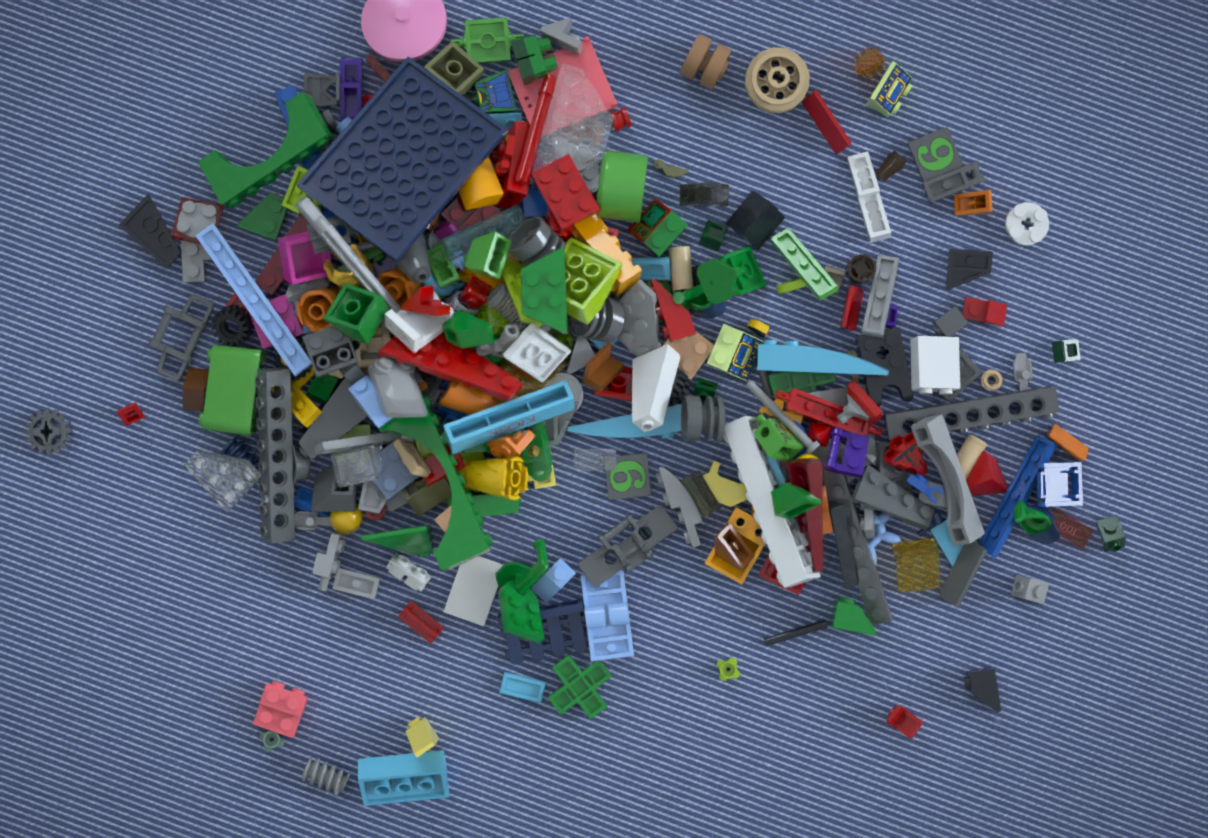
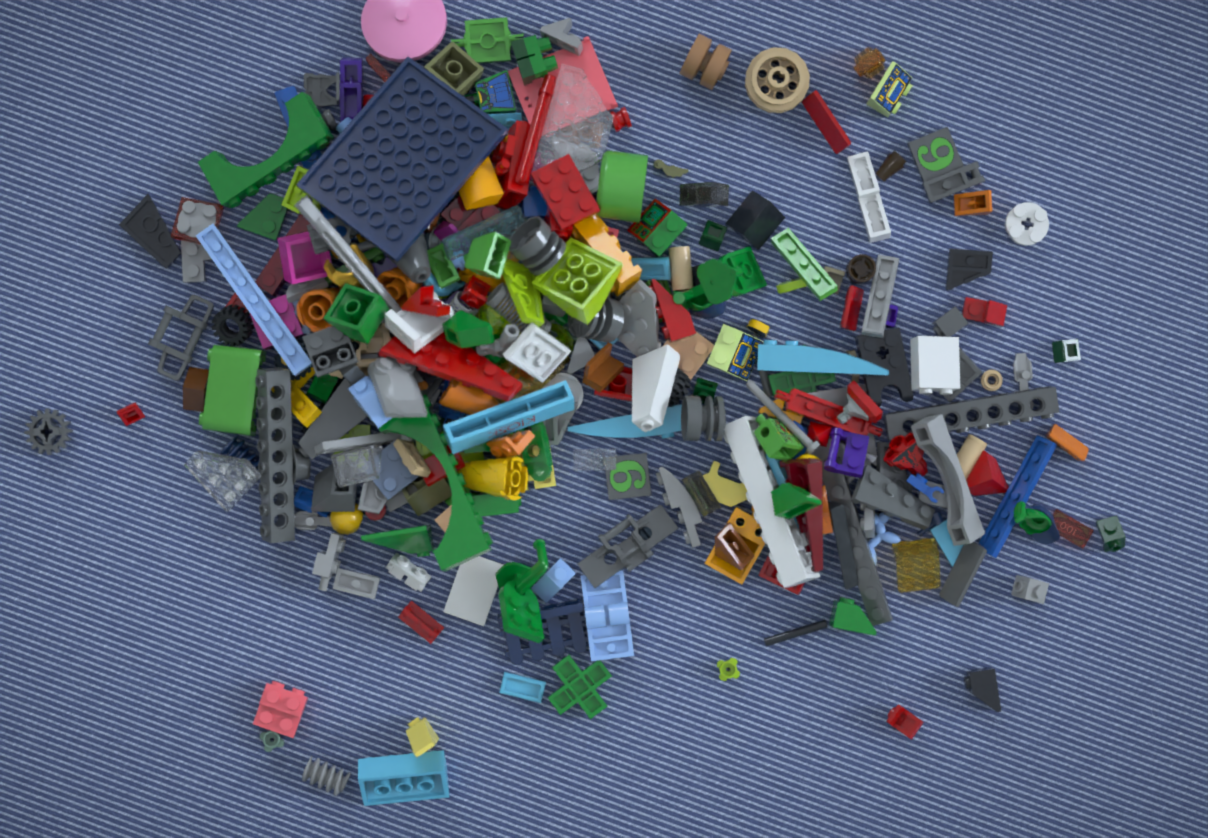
green wing [521,248,567,334] -> none
container [1036,462,1083,507] -> none

